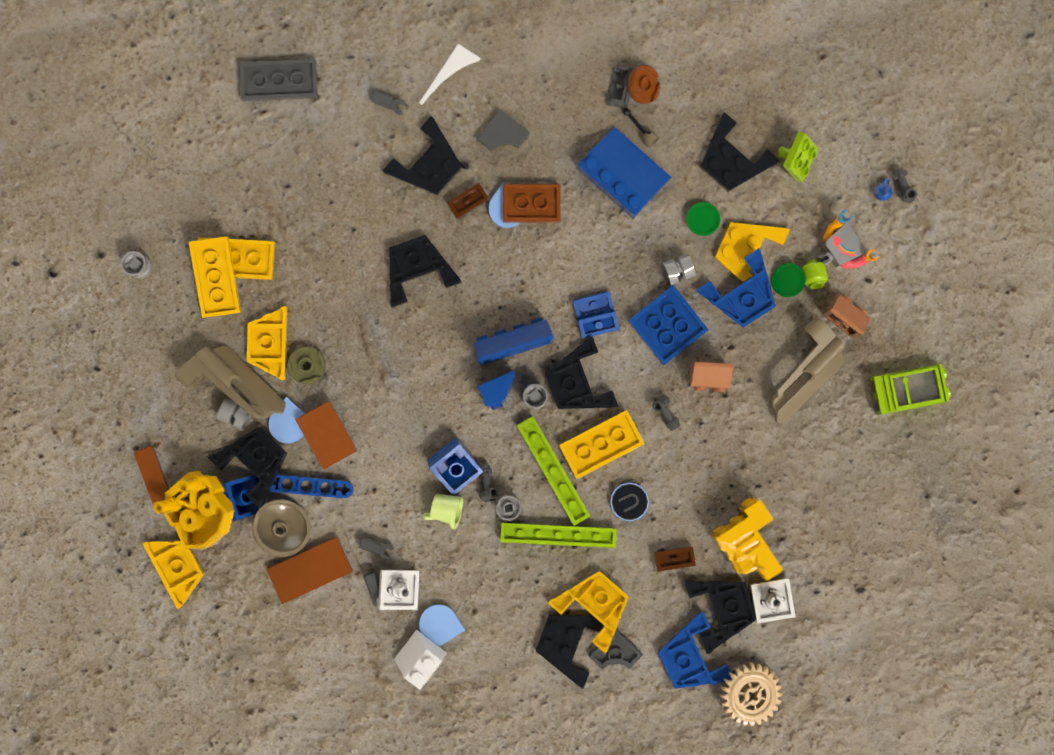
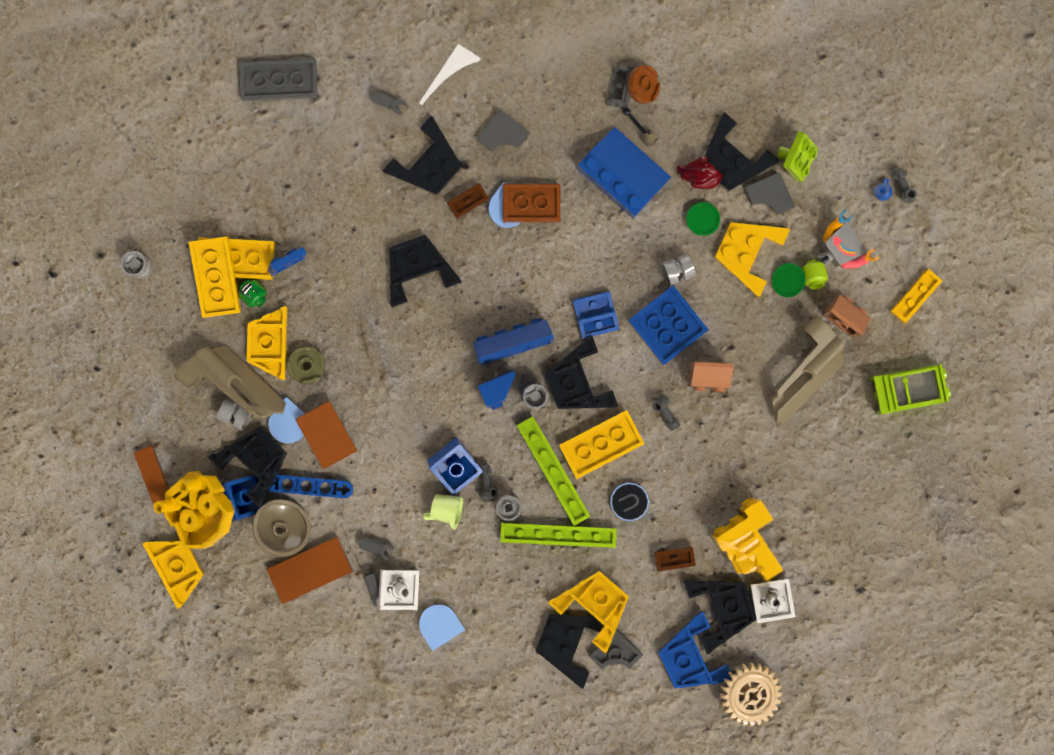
white slope [394,630,447,690] -> none
blue wing [696,248,776,328] -> none
none -> green head [238,279,267,308]
none -> blue plate [268,247,307,277]
none -> dark red hair [677,156,722,189]
none -> dark grey tile [744,172,795,215]
none -> yellow tile [890,268,943,324]

